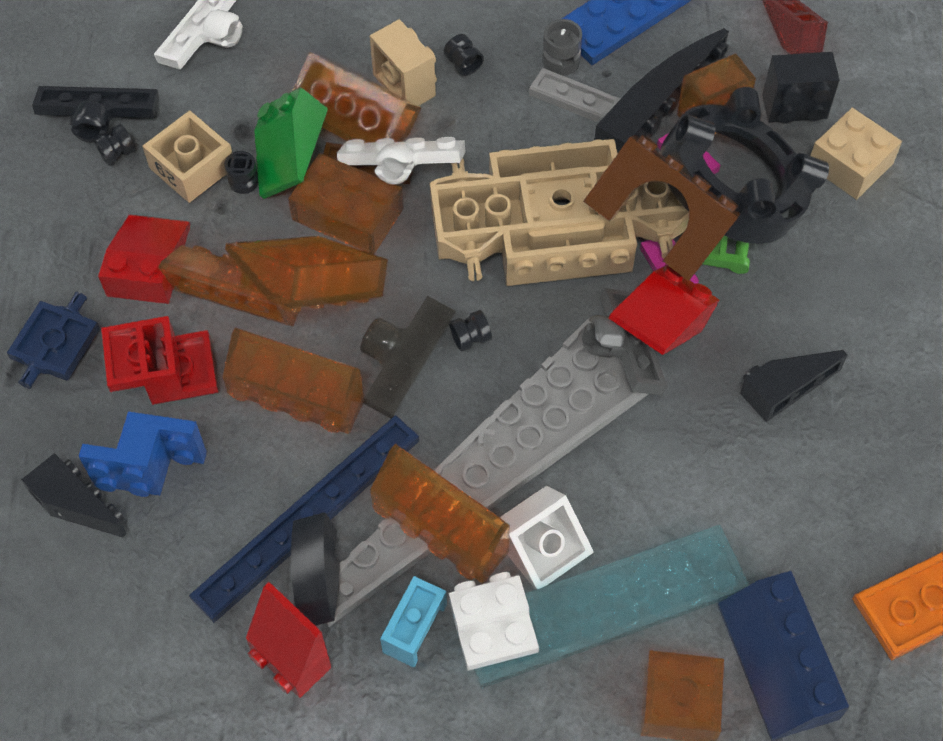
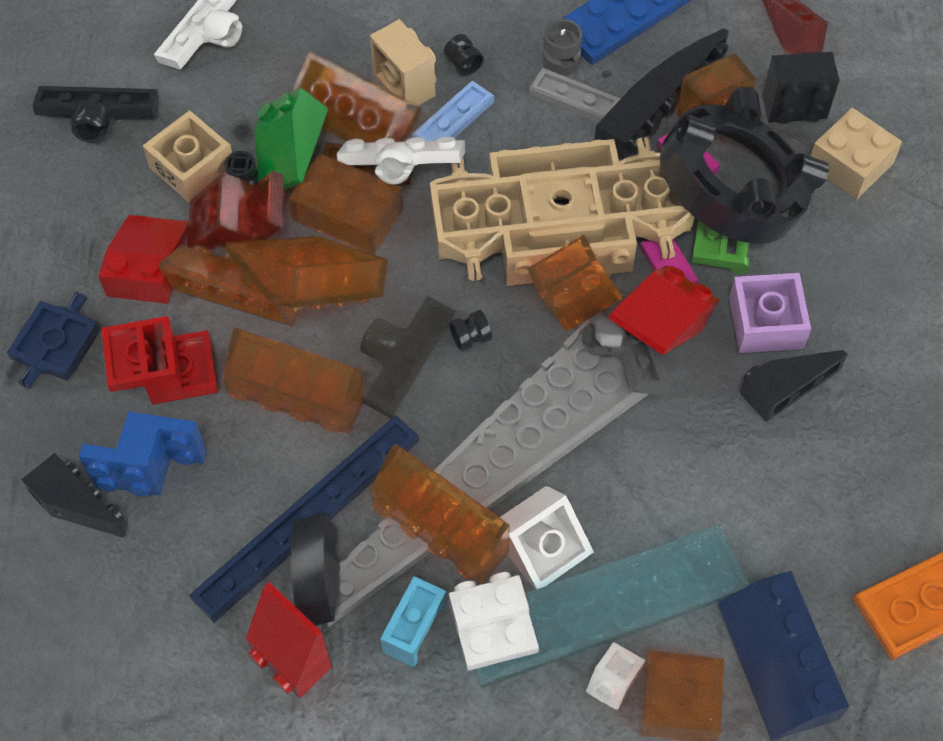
black wheel [93,124,136,165] -> none
reddish brown arch [583,134,740,281] -> none
none -> clear red bracket [187,170,285,257]
none -> light blue tile [412,80,494,141]
none -> clear orange brick [527,235,623,331]
none -> white bracket [586,642,645,710]
none -> lavender brick [729,273,811,353]

